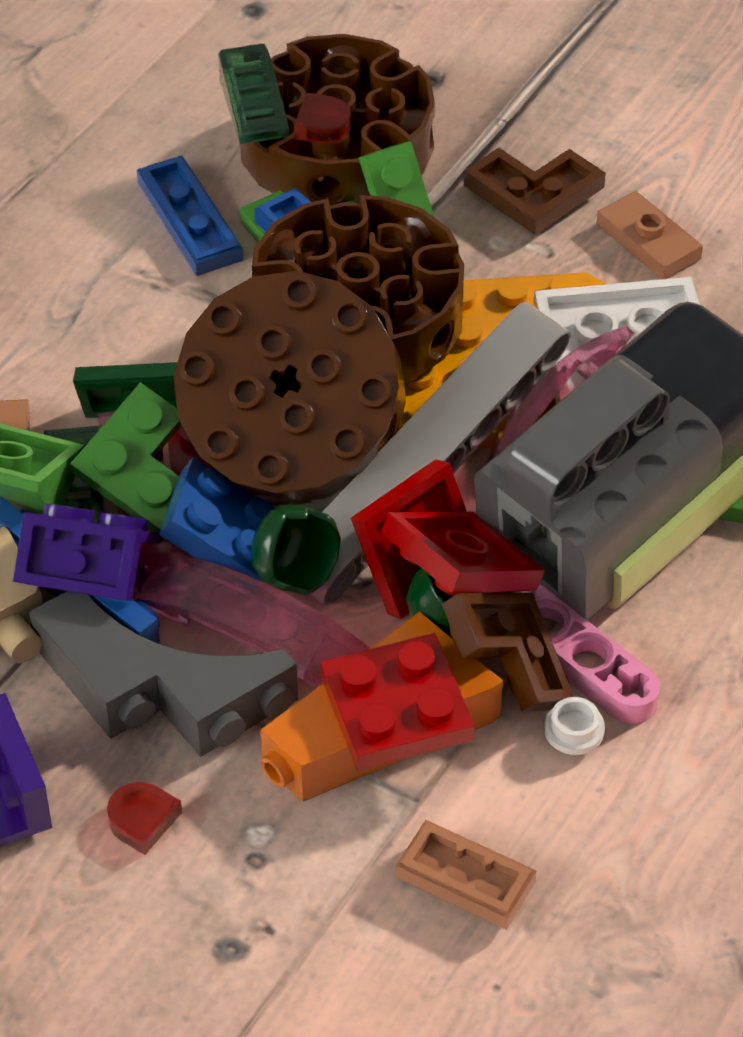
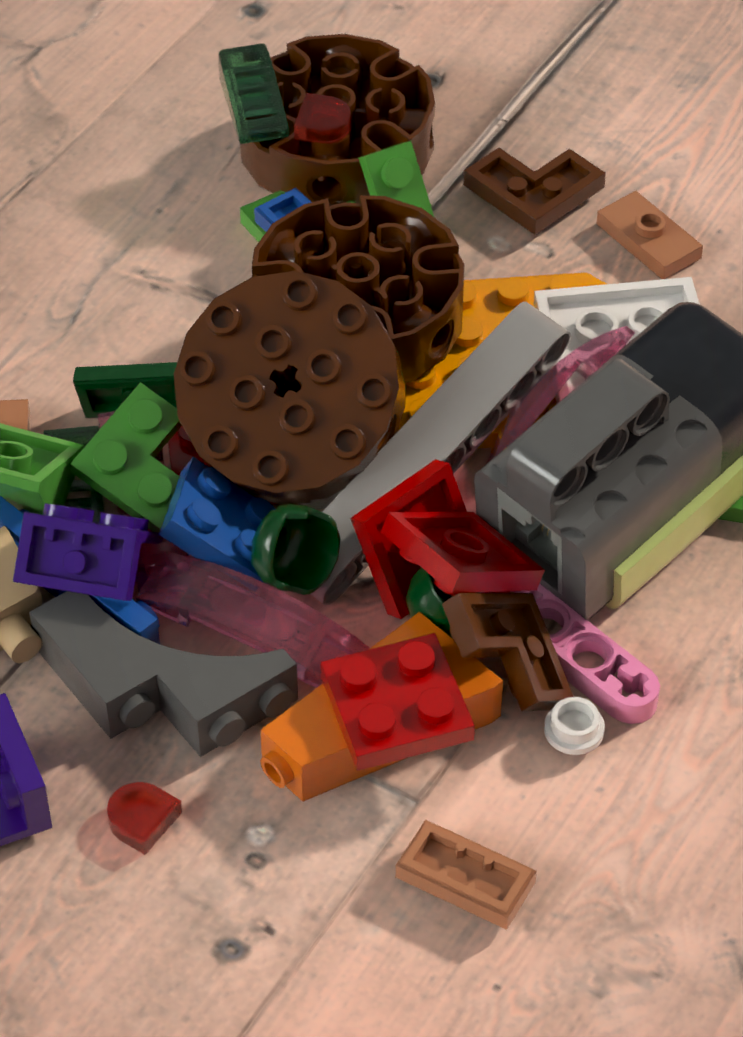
blue tile [136,155,243,276] -> none

